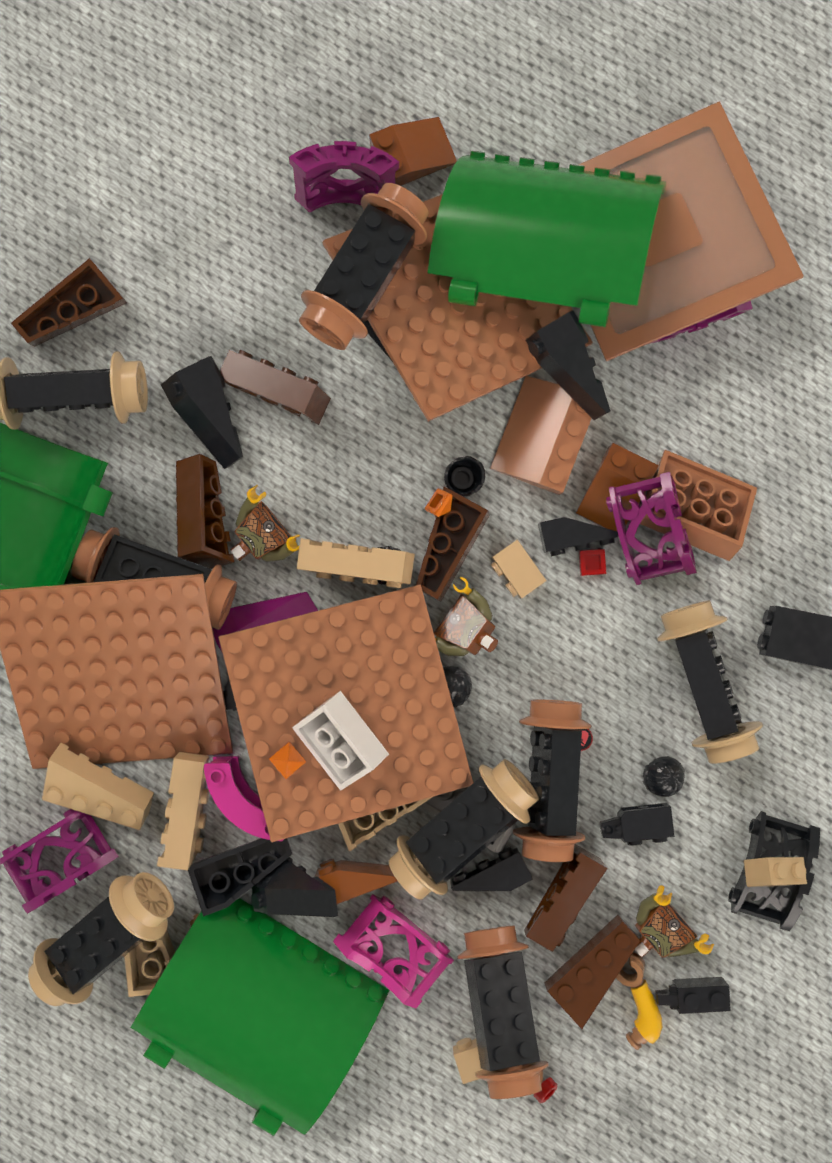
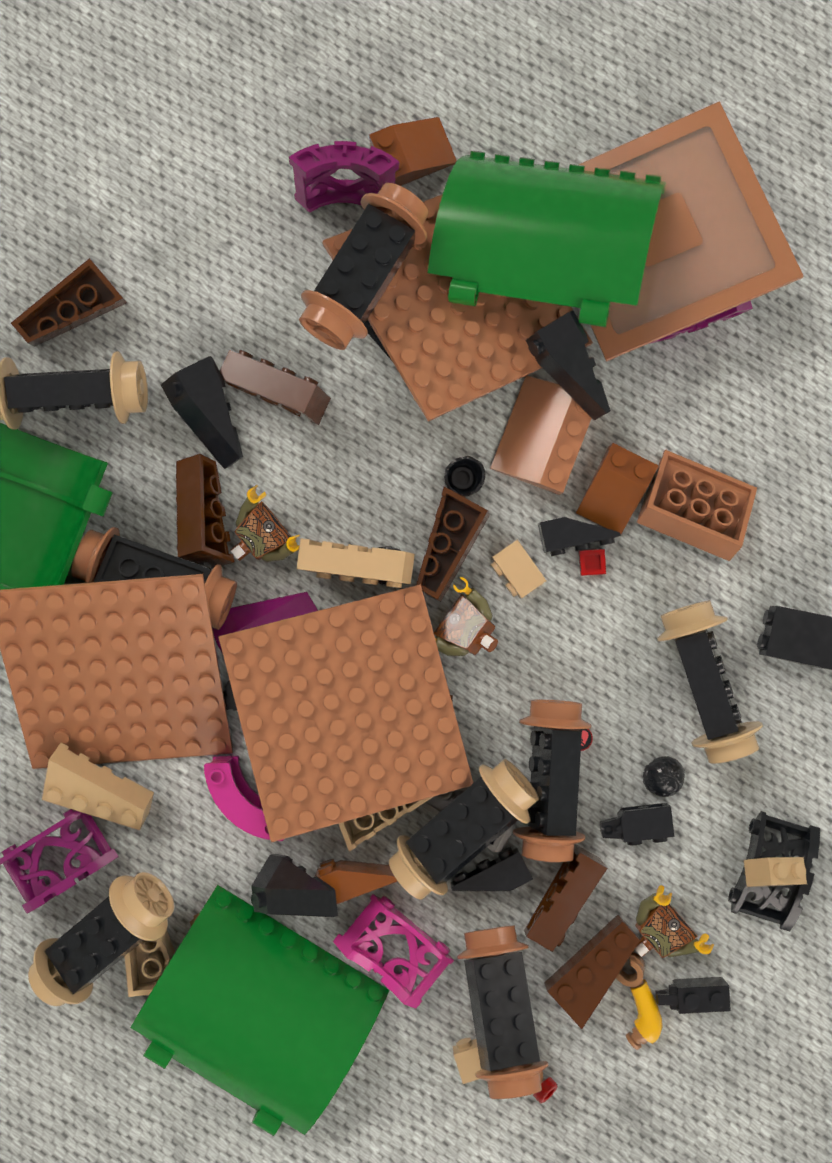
tan wedge [157,752,209,871] -> none
black wedge [188,838,293,917] -> none
orange slope [269,742,306,779] -> none
white slope [292,691,389,791] -> none
orange slope [424,488,453,517] -> none
black hair [443,666,472,707] -> none
magenta fence [606,472,697,585] -> none

